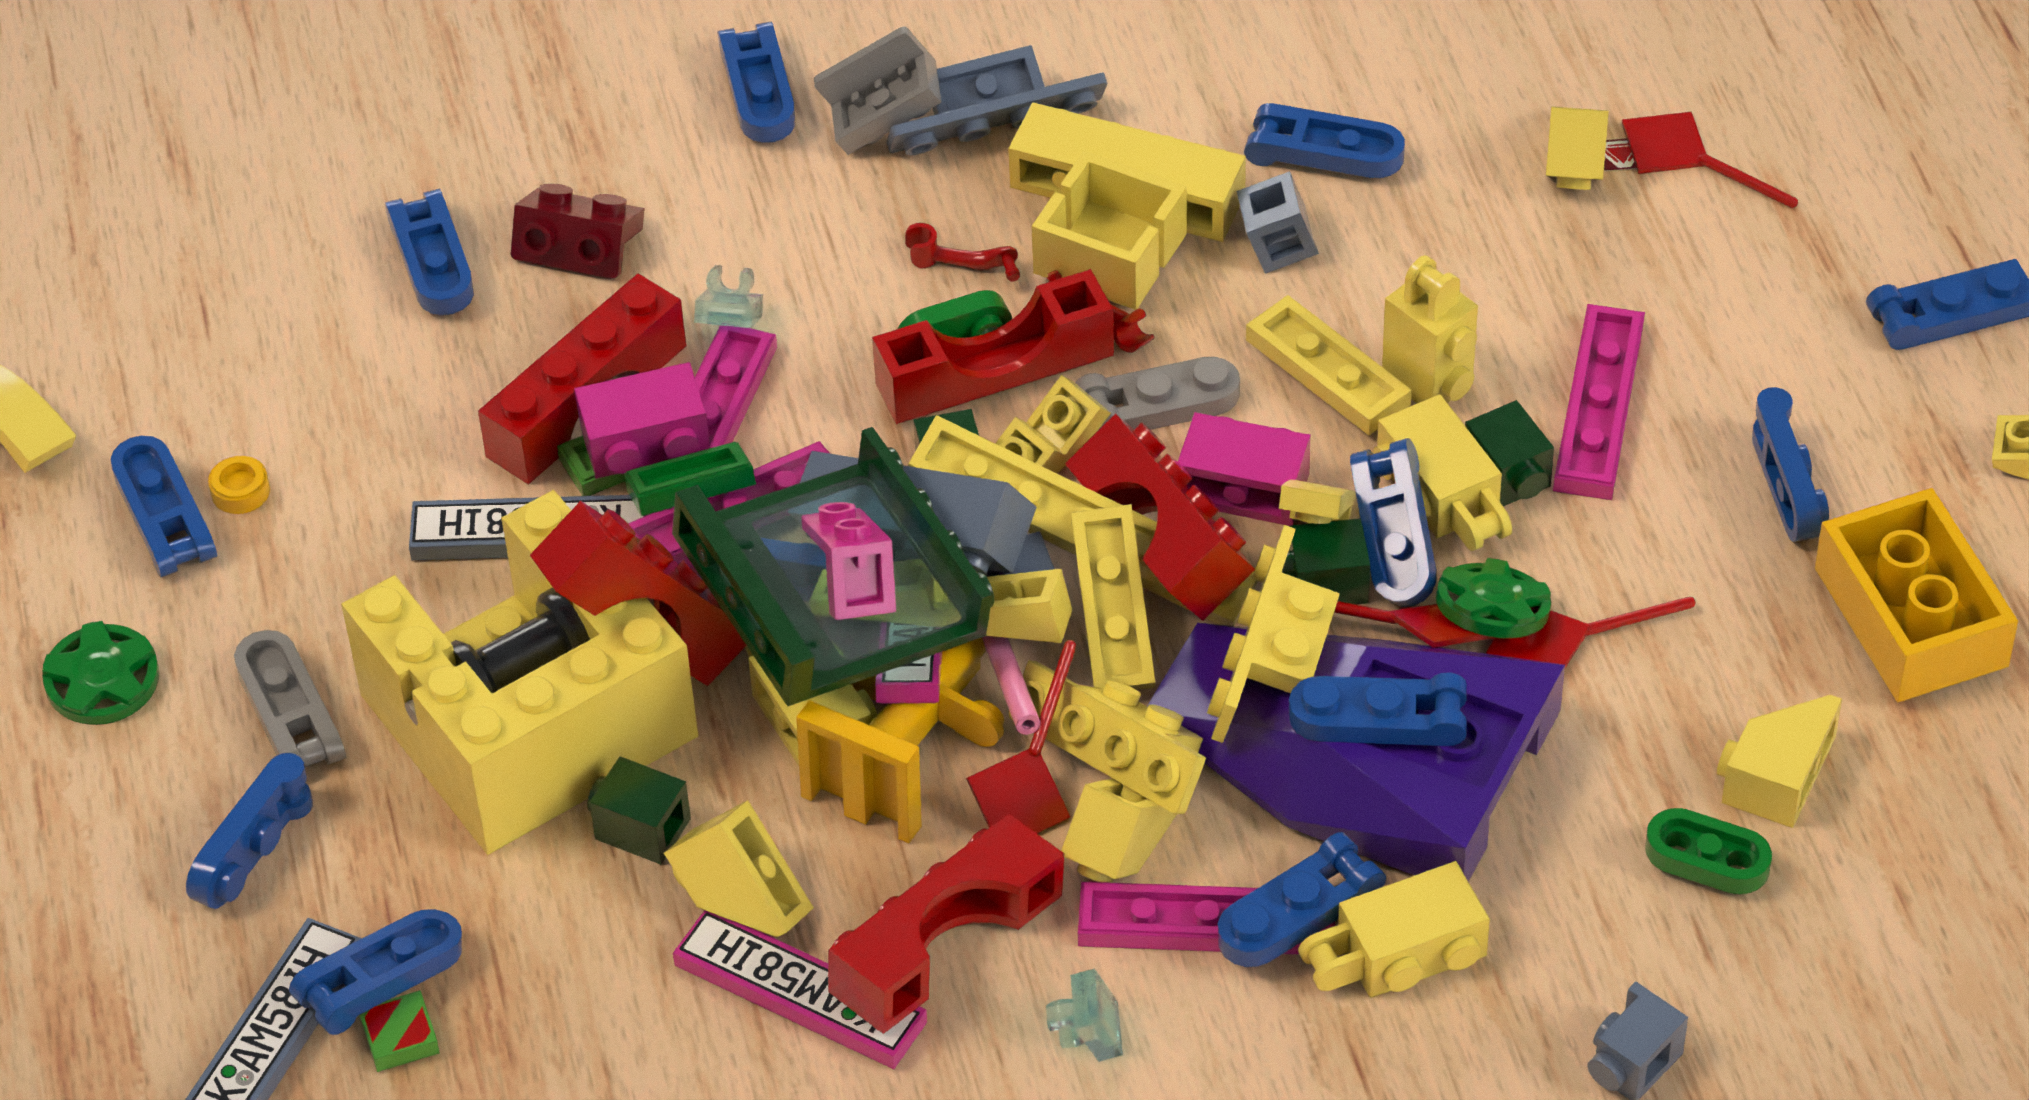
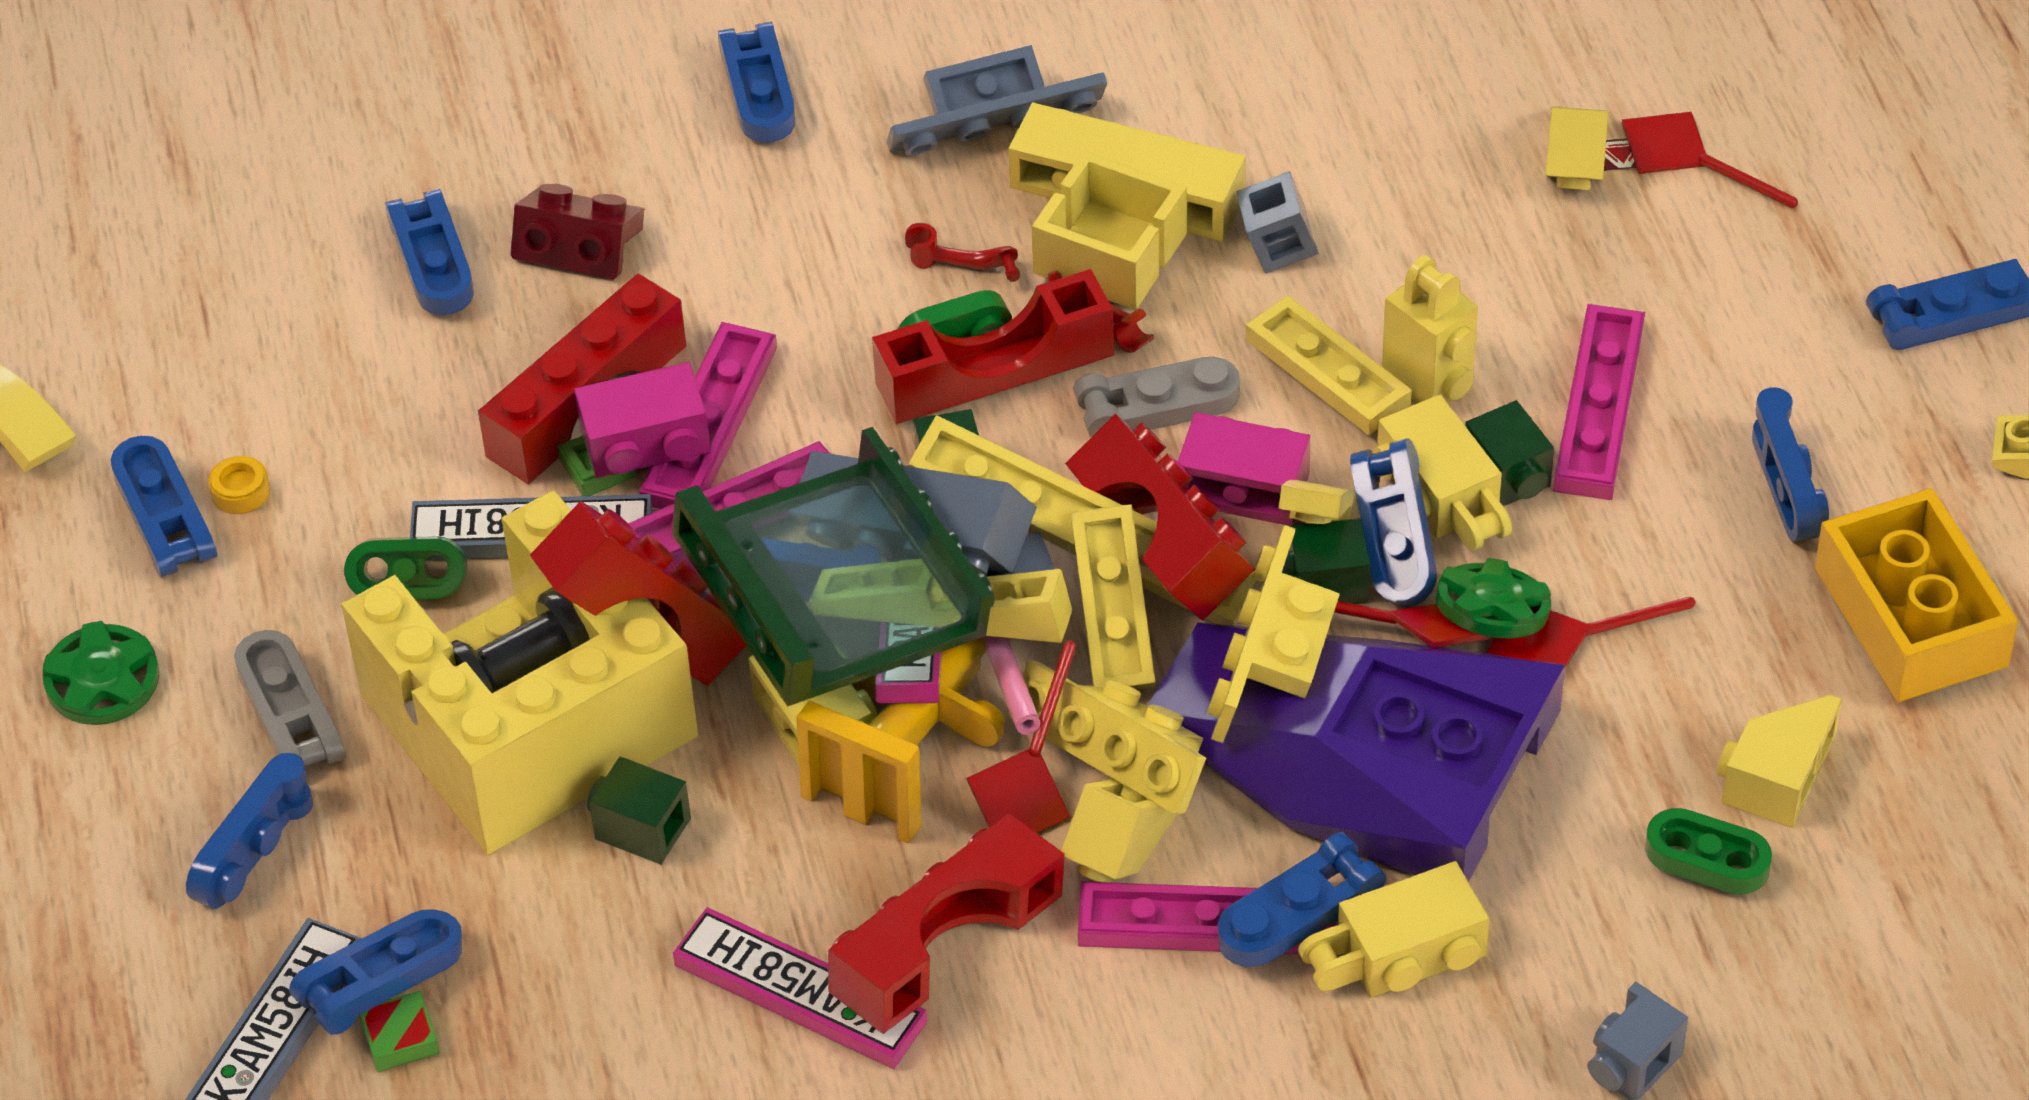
green tile [624,442,756,516] -> none
light yellow slope [664,800,814,937] -> none
clear light blue tile [694,265,763,328] -> none
dark pink bracket [801,502,896,620] -> none
light grey bracket [814,26,941,155] -> none
light yellow slope [995,375,1111,473] -> none
clear light blue tile [1046,968,1123,1062] -> none
blue plate [1244,103,1405,178] -> none
blue plate [1288,673,1467,746] -> none
none -> green plate [344,536,468,599]

